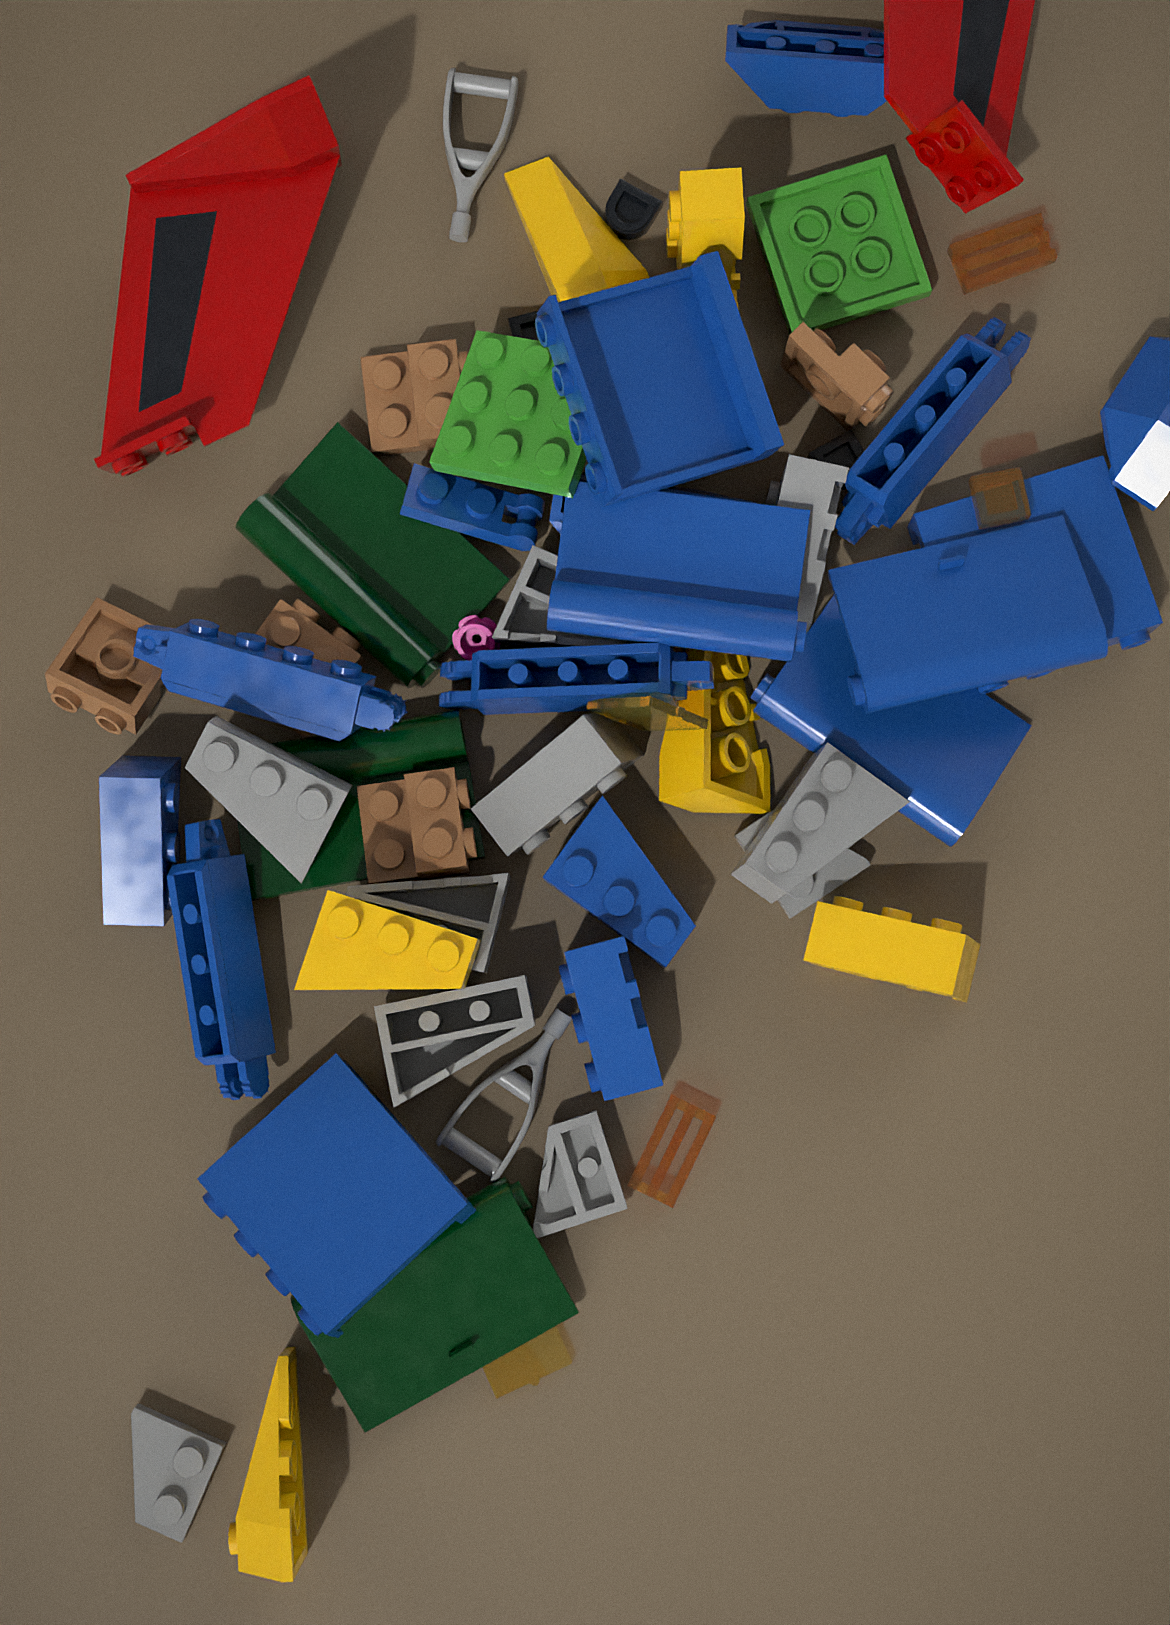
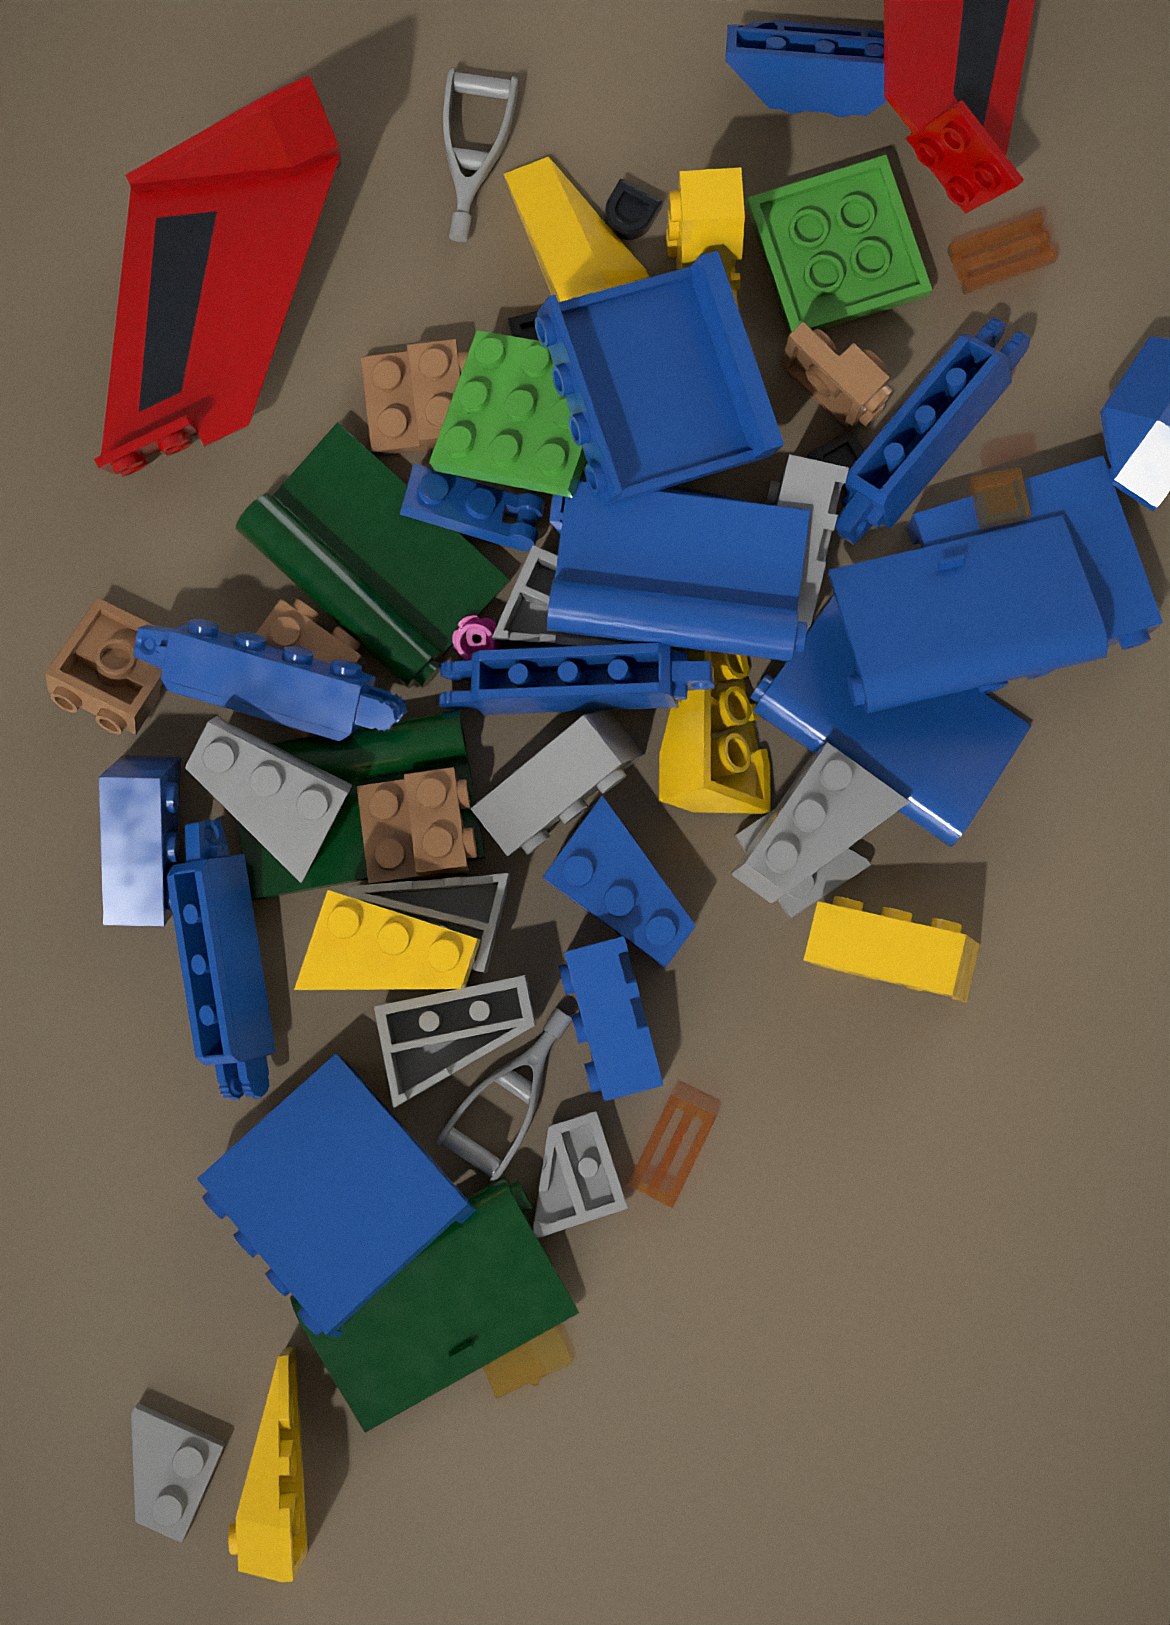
clear yellow piece [586,696,708,731] -> none

